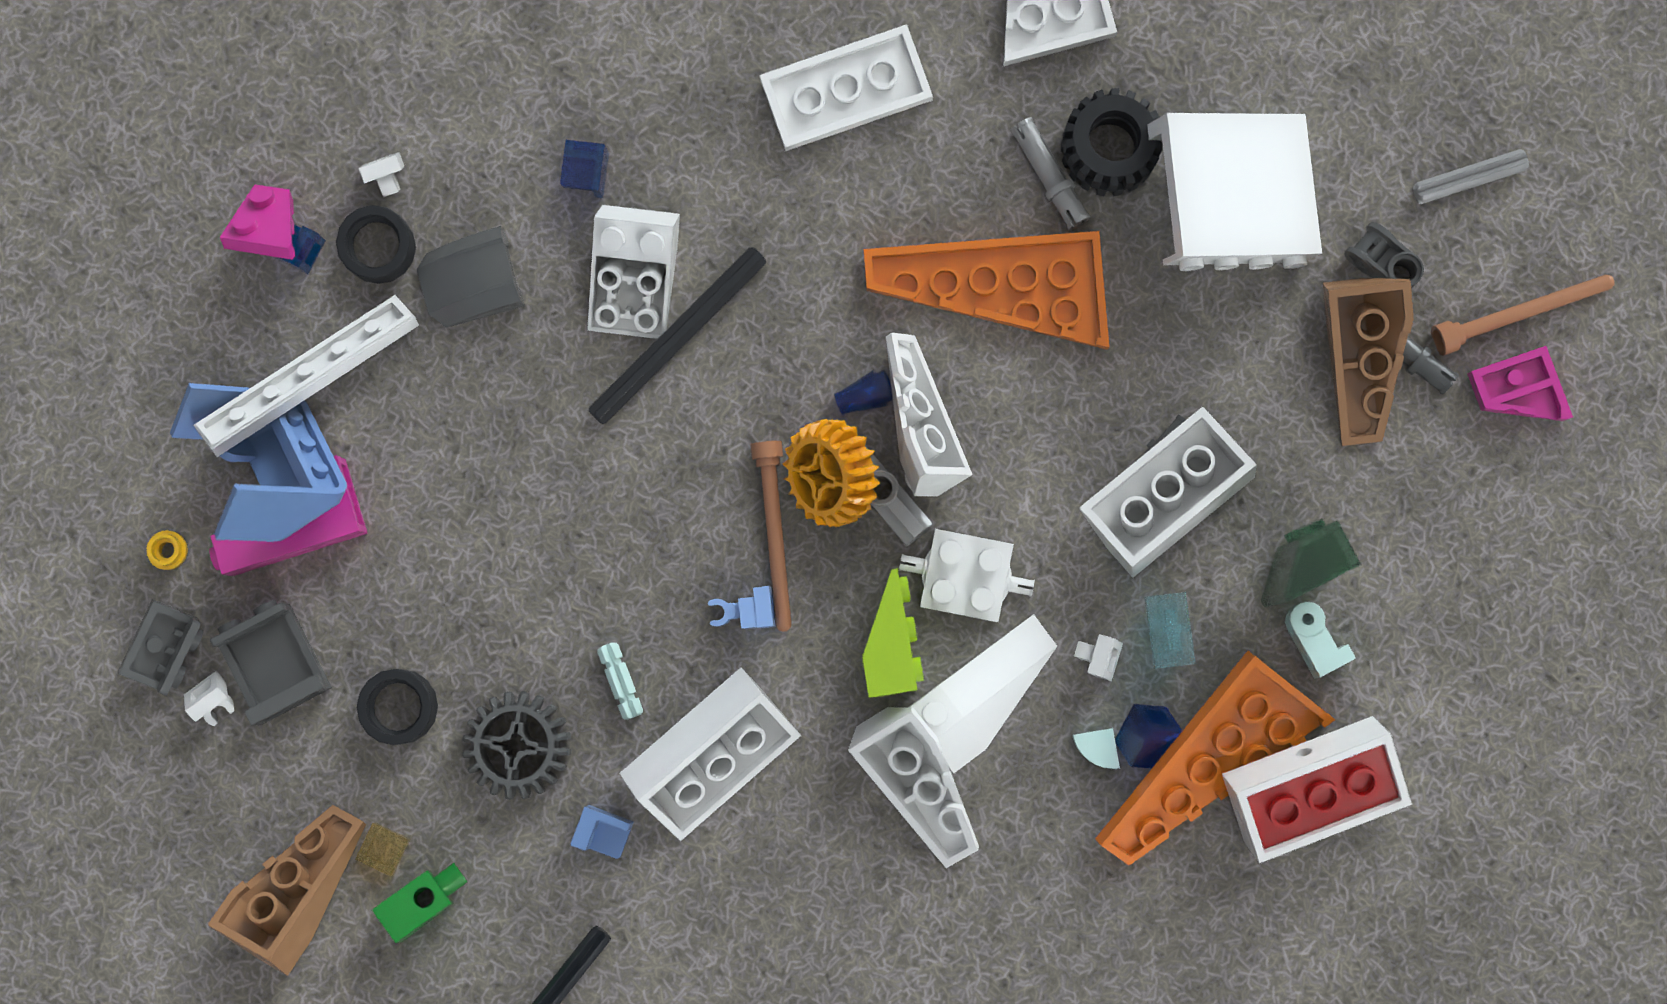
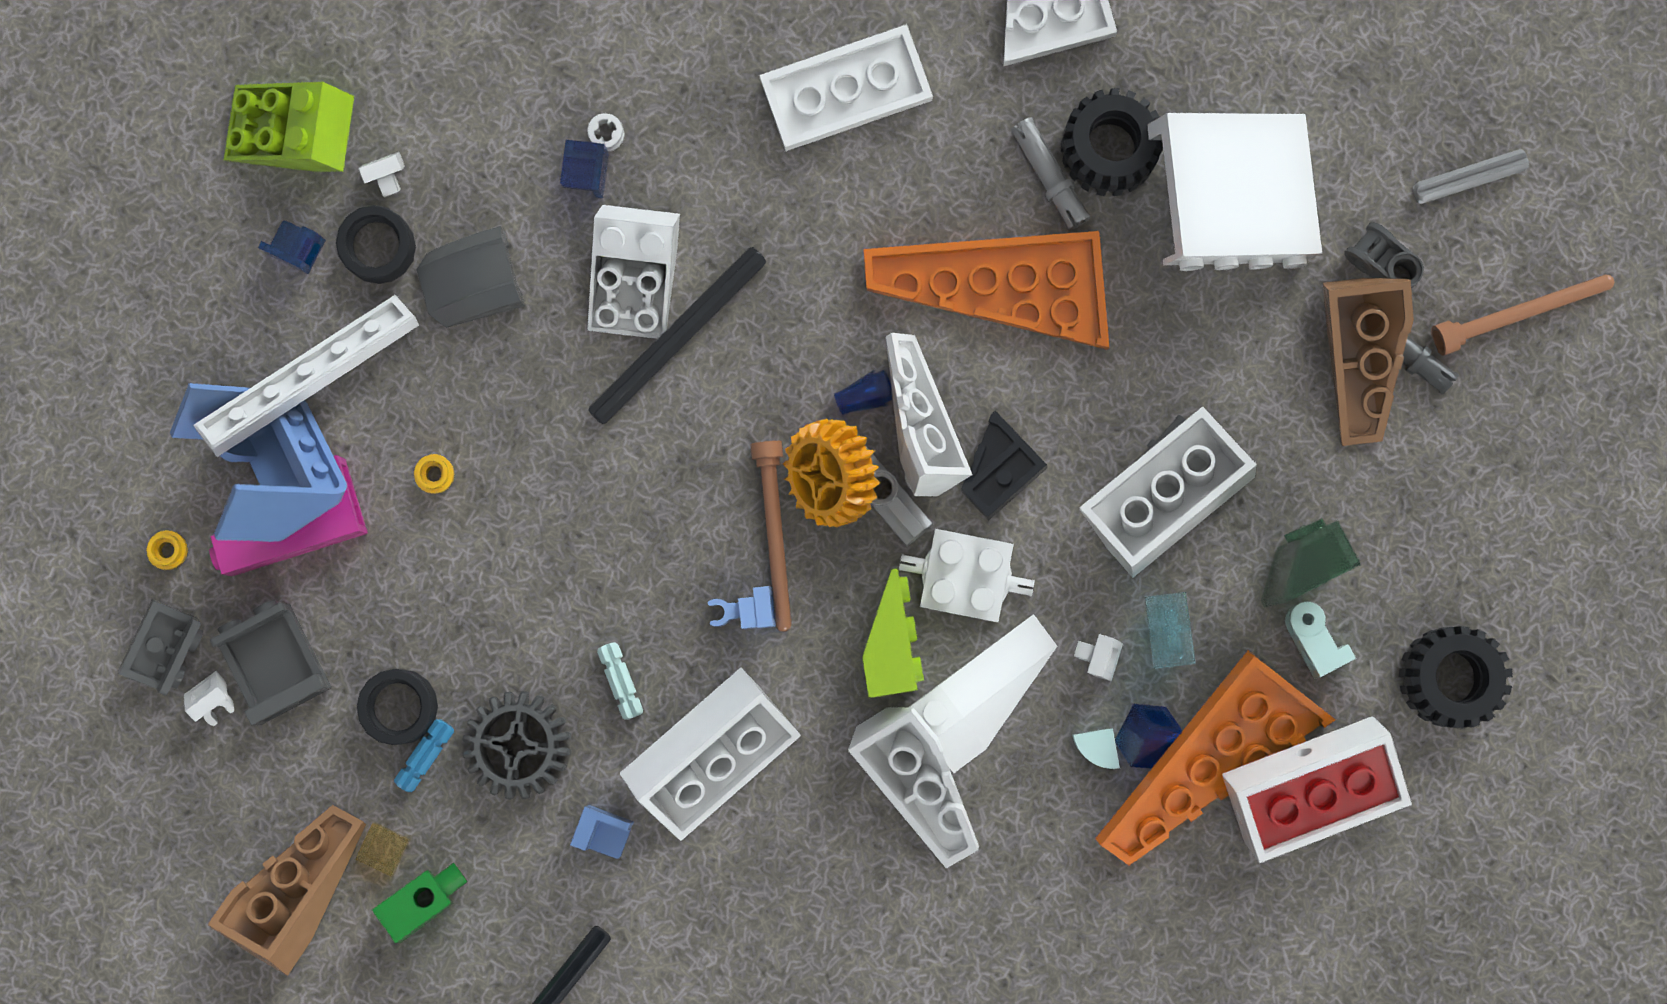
dark pink wing [220,184,295,260] -> none
dark pink wing [1467,346,1573,421] -> none
none -> lime slope [224,82,354,172]
none -> dark azure axle [394,719,454,792]
none -> yellow plate [414,454,454,494]
none -> white bush [588,113,624,152]
none -> black wing [961,410,1047,521]
none -> black tyre [1398,626,1513,728]

